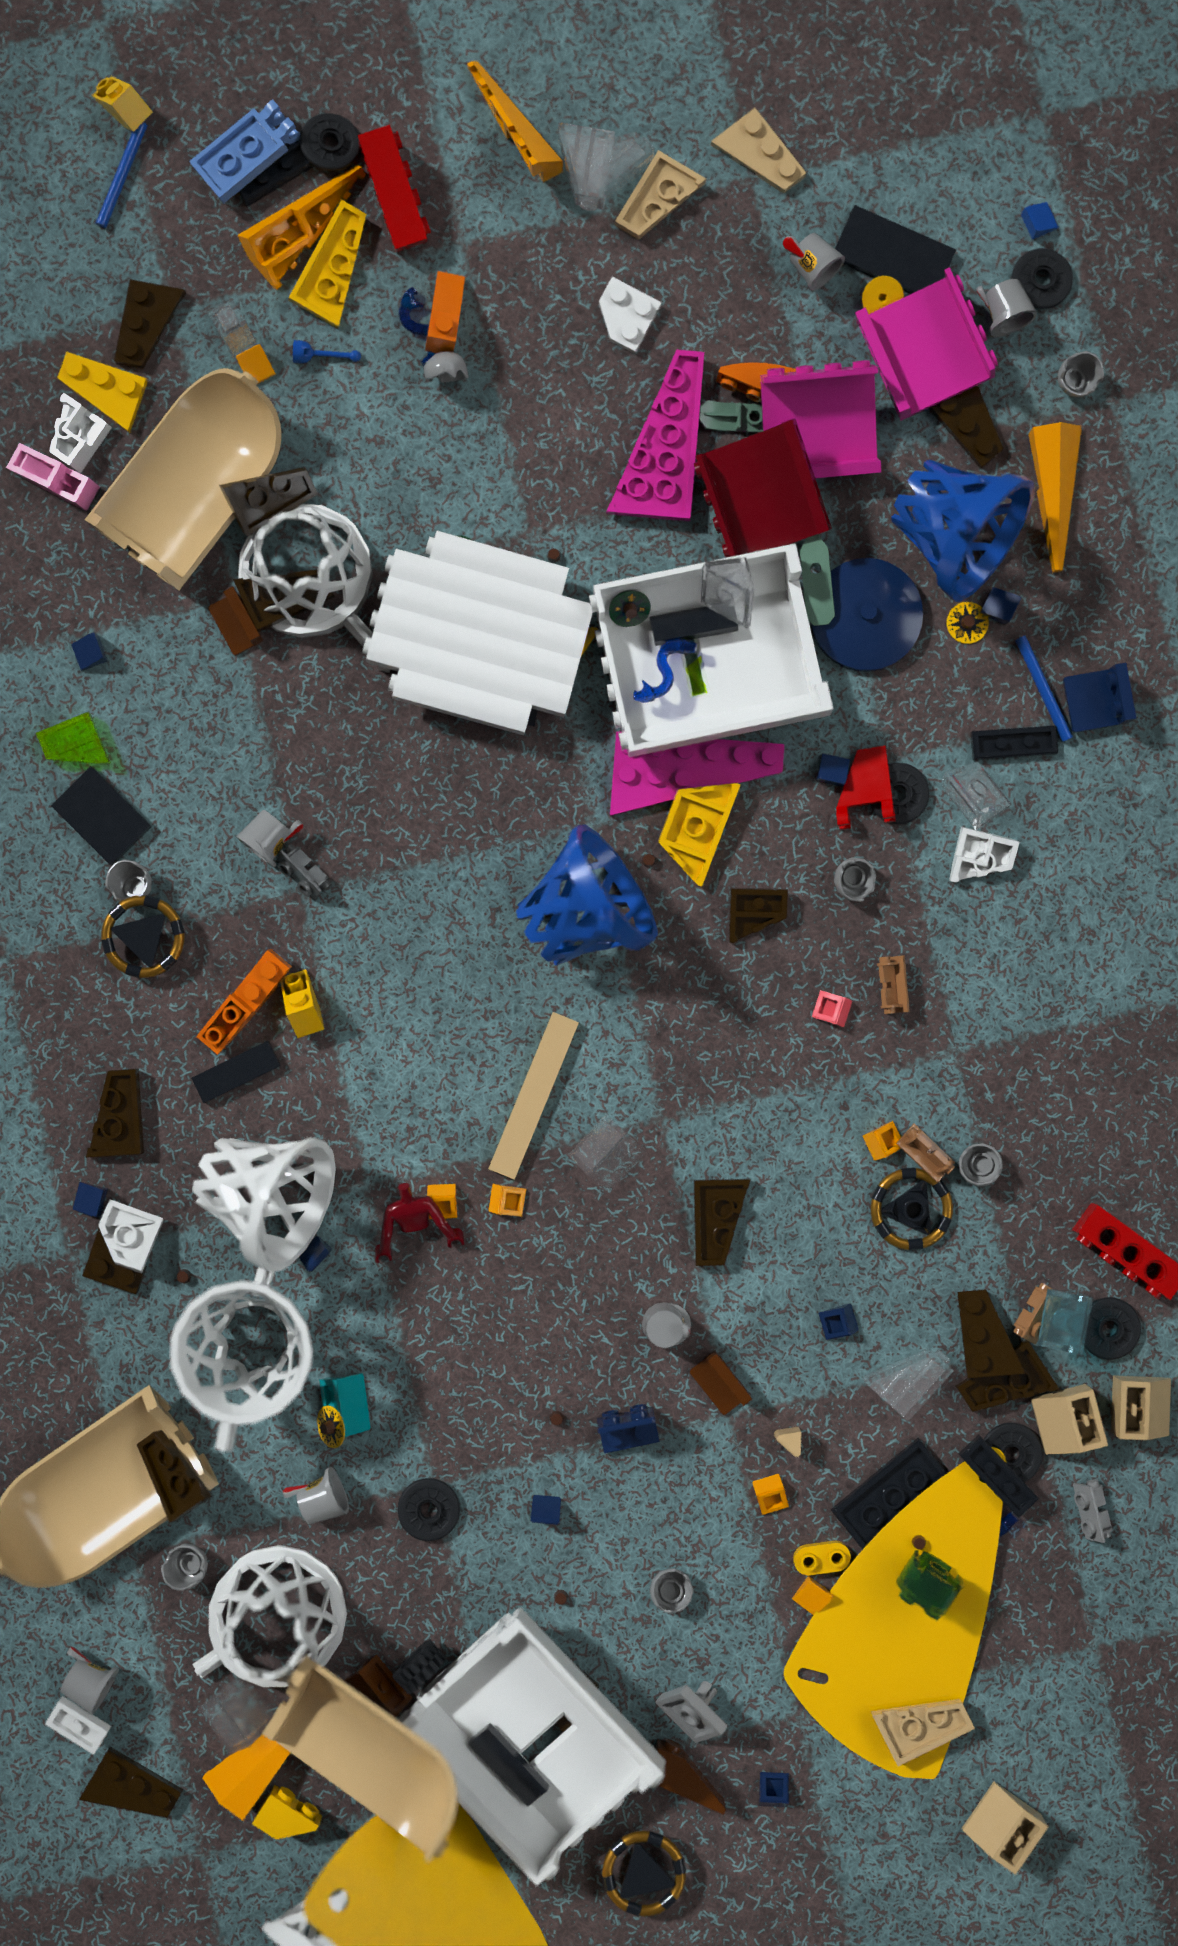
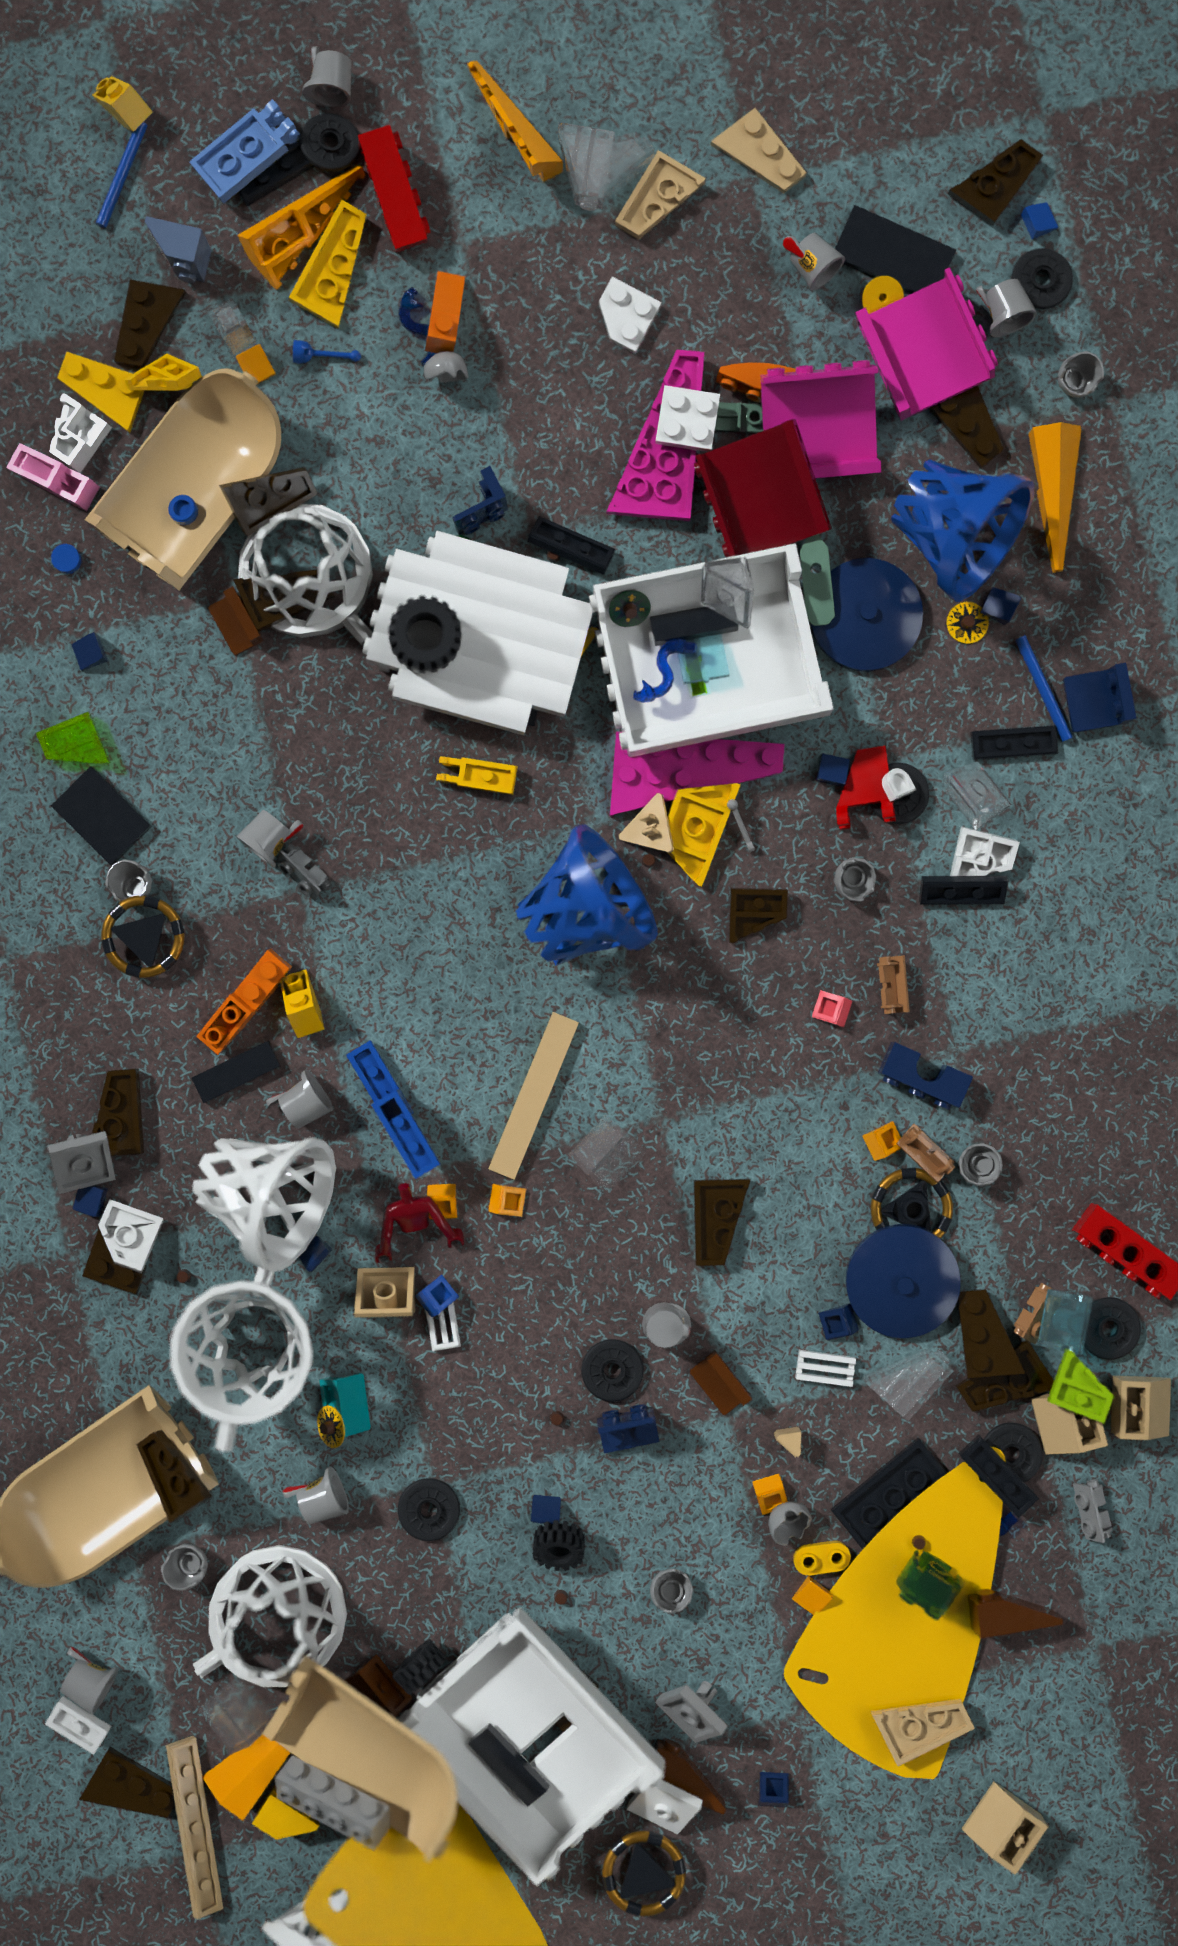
none -> light grey tile [48,1131,116,1194]
none -> blue tile [51,544,82,574]
none -> yellow wing [124,354,202,391]
none -> sand blue slope [145,216,212,283]
none -> tan tile [166,1736,224,1920]
none -> blue tile [168,495,198,525]
none -> light grey hat [266,1070,333,1129]
none -> light grey brick [275,1755,390,1850]
none -> light grey hat [302,46,352,107]
none -> blue bracket [346,1040,441,1179]
none -> tan slope [354,1267,415,1318]
none -> black tyre [388,595,462,674]
none -> blue slope [415,1275,459,1317]
none -> white tile [426,1302,461,1351]
none -> yellow hinge [436,757,518,795]
none -> dark blue bracket [452,466,508,535]
none -> black tile [527,516,616,575]
none -> black tyre [532,1520,585,1571]
none -> black wheel [581,1339,644,1402]
none -> tan piece [619,793,674,853]
none -> white plate [627,1780,702,1834]
none -> white plate [655,385,720,452]
none -> clear light blue piece [675,634,730,685]
none -> light grey hinge [727,799,755,852]
none -> light grey hair [768,1501,812,1546]
none -> white tile [795,1350,856,1387]
none -> dark blue dish [845,1224,961,1338]
none -> dark blue arch [878,1042,973,1111]
none -> white tile [882,768,916,802]
none -> black tile [919,876,1008,905]
none -> dark brown wing [948,139,1044,226]
none -> reddish brown slope [968,1589,1063,1639]
none -> lime wing [1047,1349,1114,1423]

